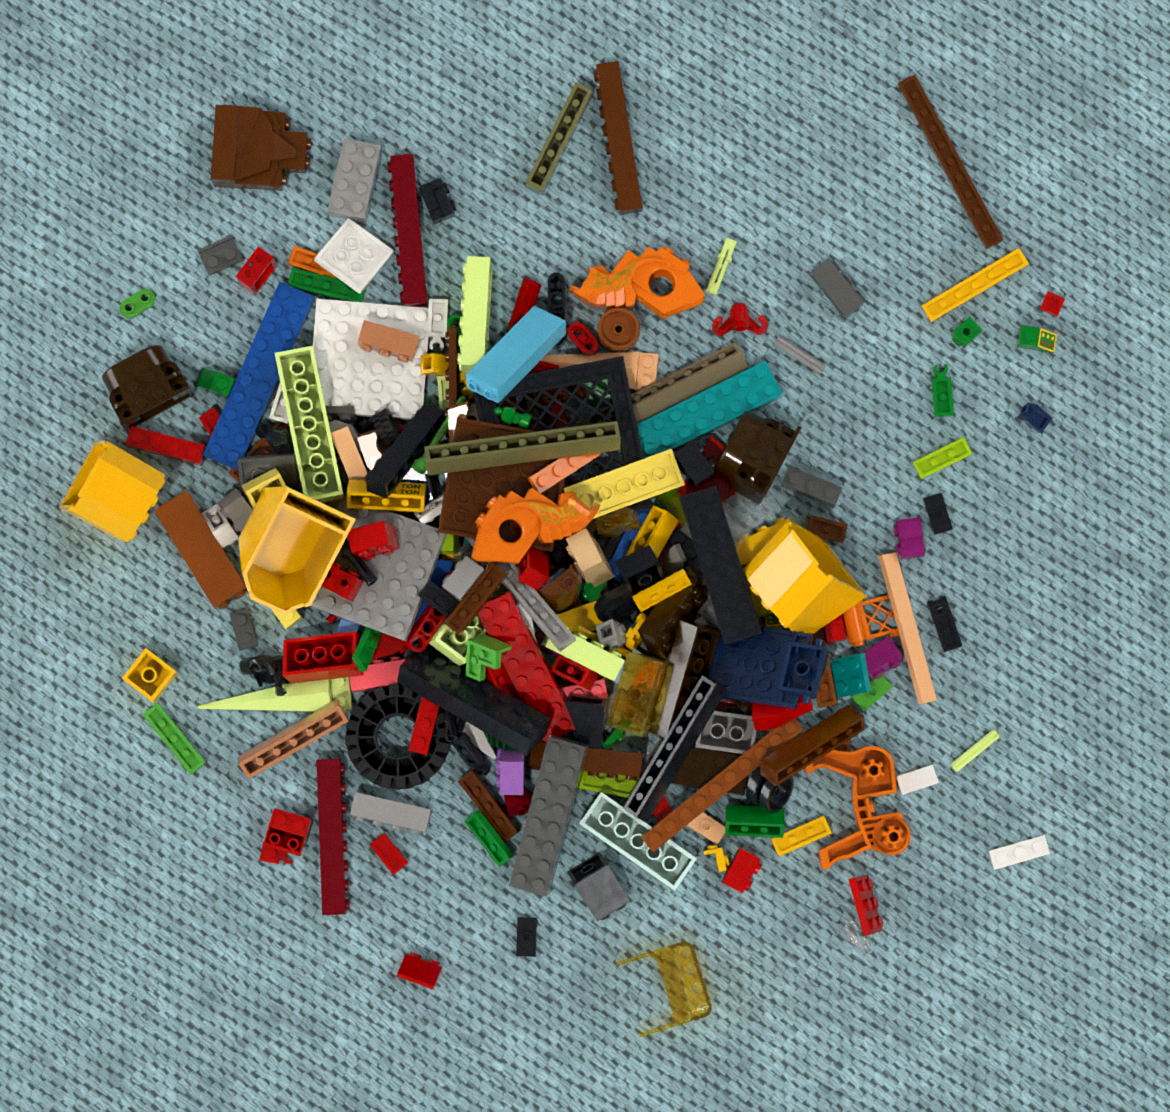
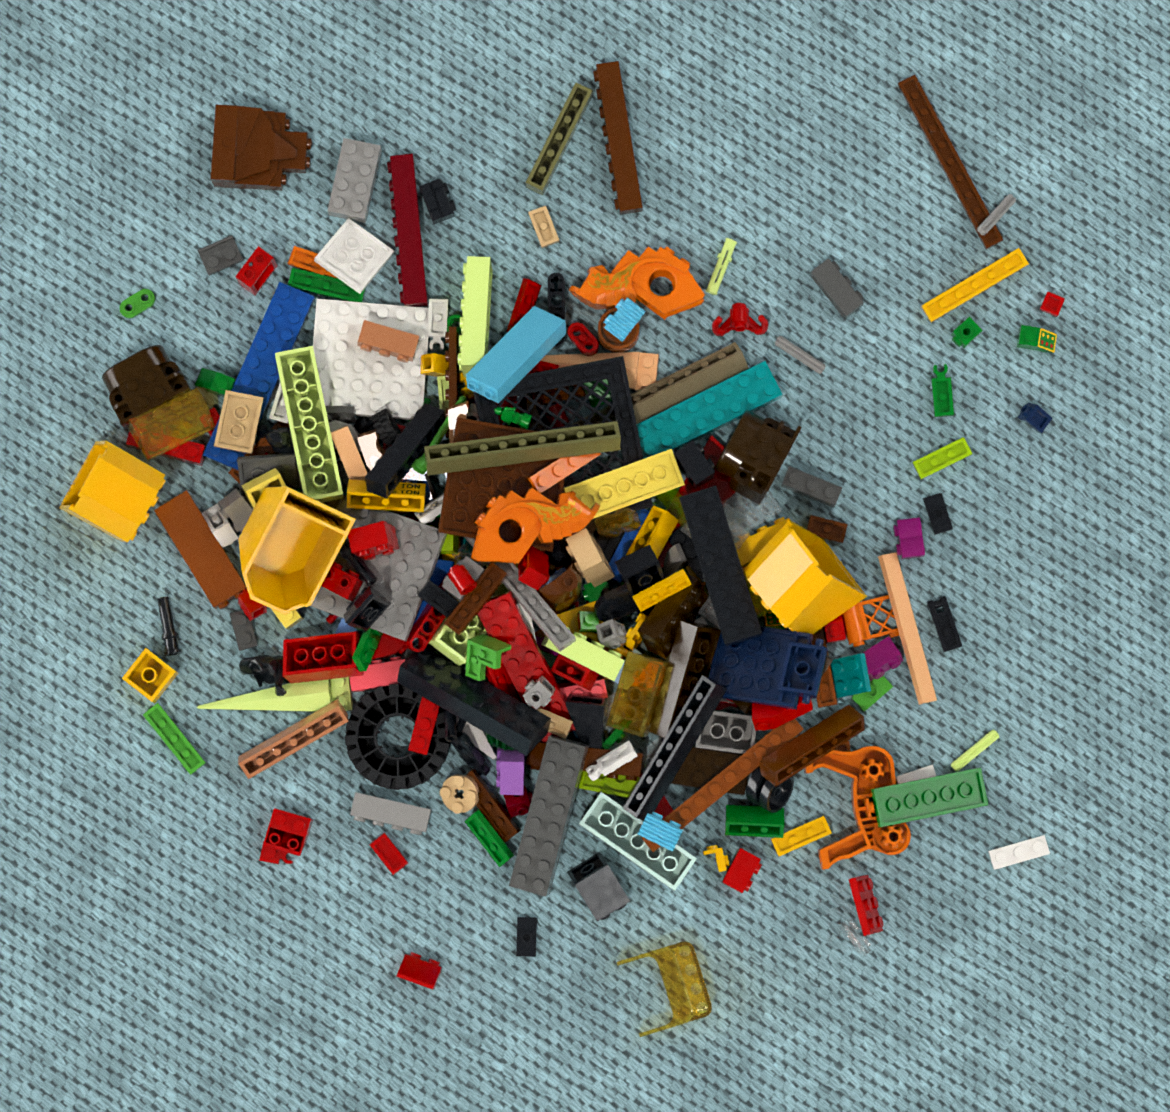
dark red brick [316,759,350,915] -> none
light nougat plate [687,812,725,844] -> none
none -> clear yellow slope [129,388,215,461]
none -> black pin [157,597,182,656]
none -> tan plate [214,390,264,454]
none -> red brick [238,588,267,621]
none -> black slope [344,586,391,633]
none -> tan plate [440,774,479,814]
none -> red brick [448,564,477,595]
none -> light grey brick [523,675,555,710]
none -> tan plate [528,206,559,248]
none -> tan plate [537,708,573,739]
none -> bright green plate [577,611,599,633]
none -> white plate [585,740,638,781]
none -> medium azure brick [603,297,646,342]
none -> medium azure brick [637,811,683,852]
none -> green plate [871,767,988,828]
none -> light grey axle [977,194,1016,235]

